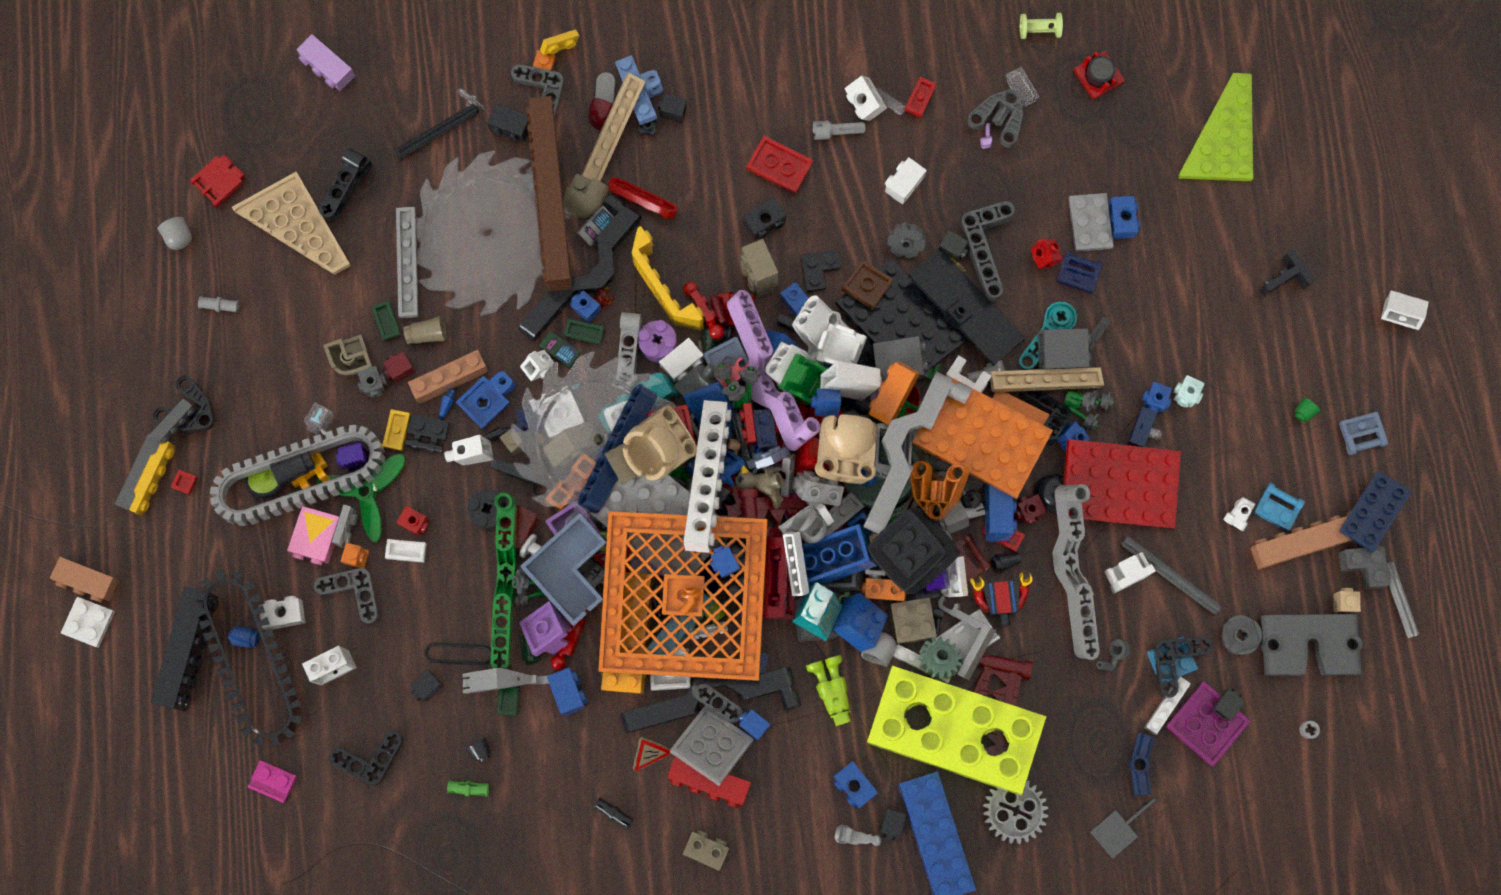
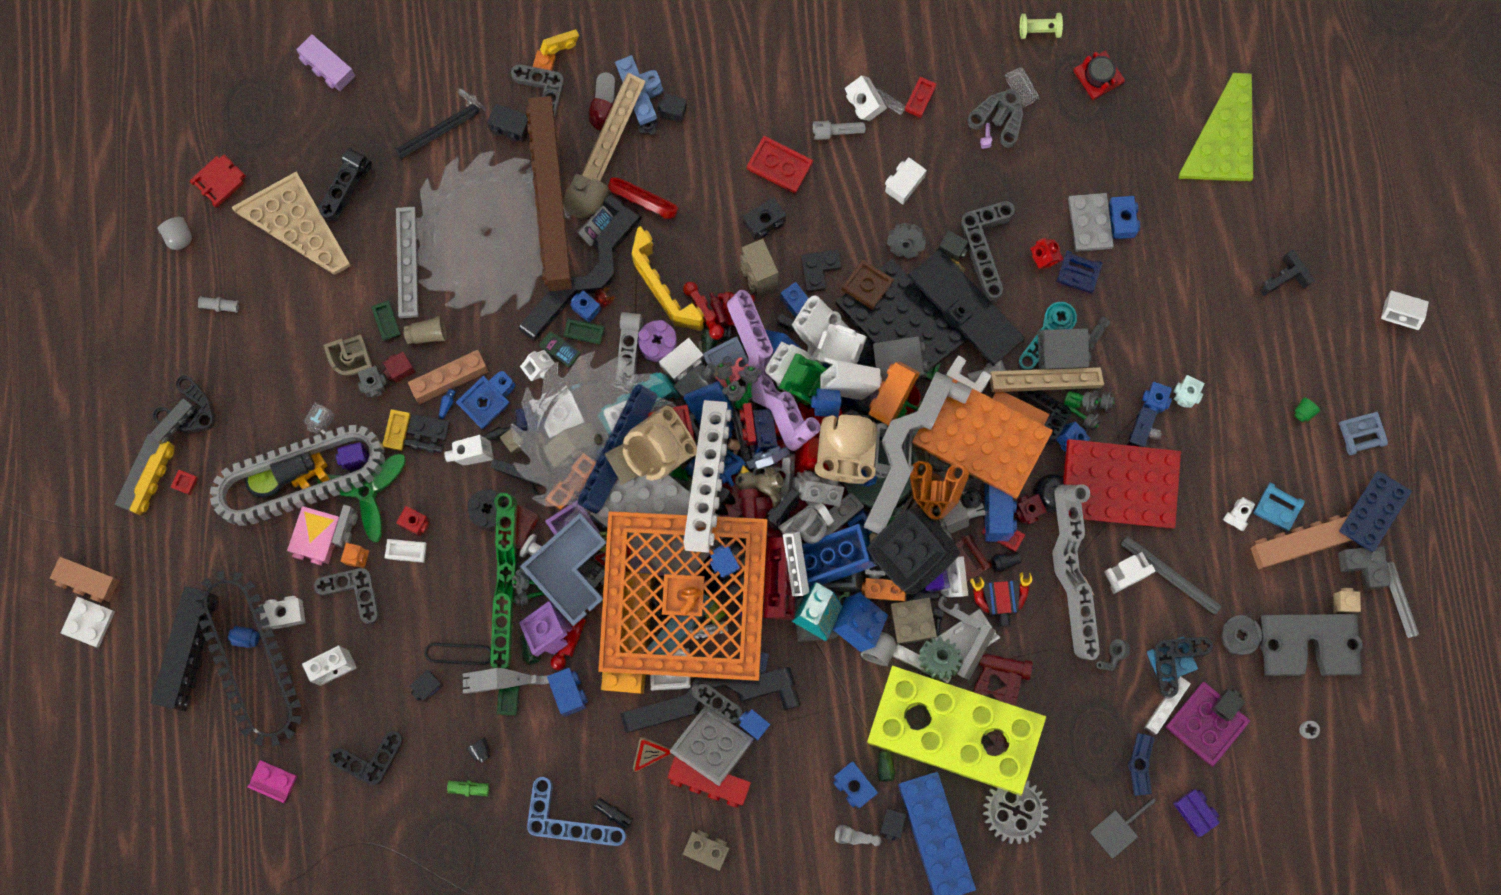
lime piece [806,655,851,726] -> none
none -> medium blue beam [527,777,627,846]
none -> black plate [767,489,799,531]
none -> clear green cone [877,751,896,782]
none -> dark purple brick [1173,789,1220,837]

